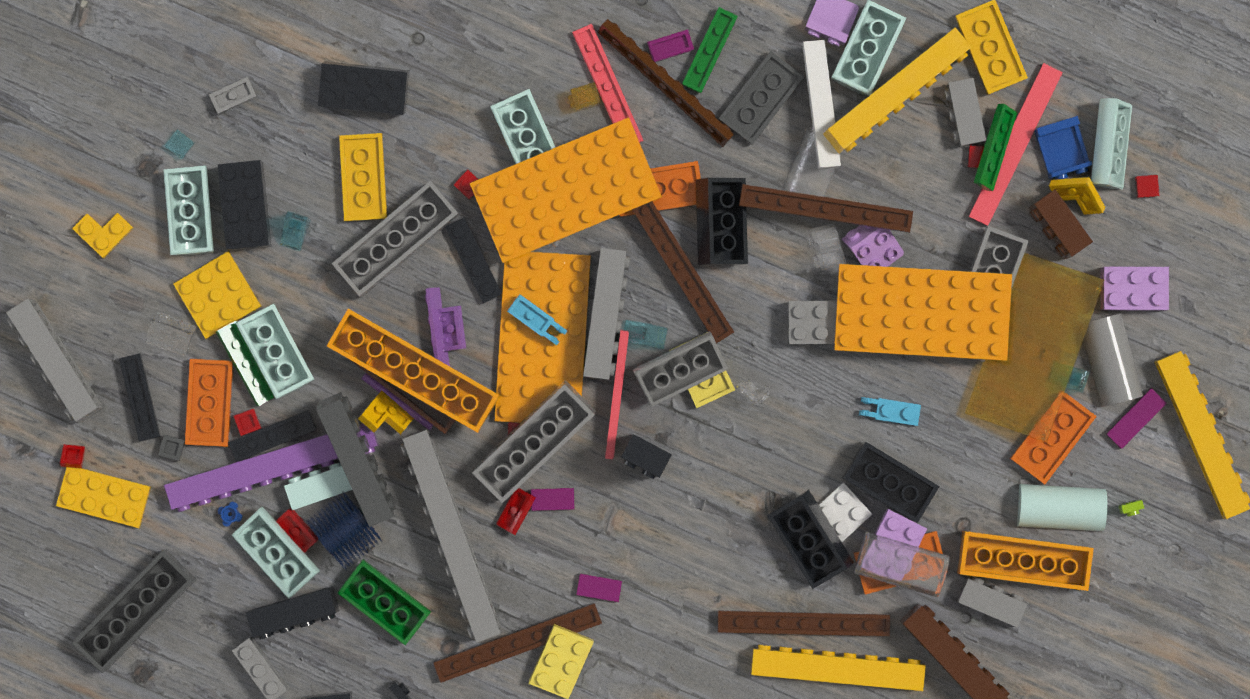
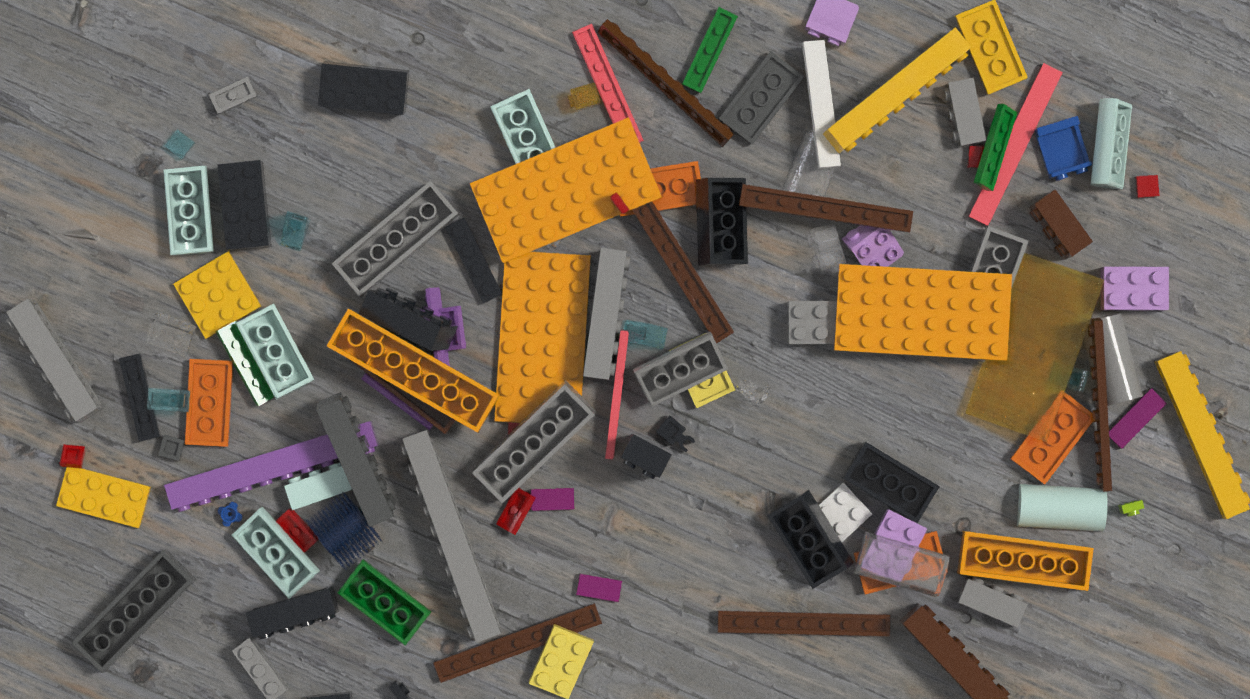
yellow plate [72,213,134,259] -> none
black plate [228,410,317,462] -> none
red plate [234,409,262,436] -> none
yellow plate [339,133,387,222] -> none
yellow plate [358,390,414,435] -> none
red plate [454,170,479,200] -> none
medium azure hinge [507,294,567,345] -> none
magenta tile [647,29,694,63] -> none
yellow brick [751,644,926,691] -> none
light aqua brick [831,0,906,96] -> none
medium azure hinge [859,397,921,426] -> none
yellow plate [1049,177,1105,215] -> none
none -> clear light blue slope [147,388,190,412]
none -> black brick [359,288,458,351]
none -> red tile [610,192,630,214]
none -> black plate [656,415,695,452]
none -> reddish brown plate [1088,318,1112,492]

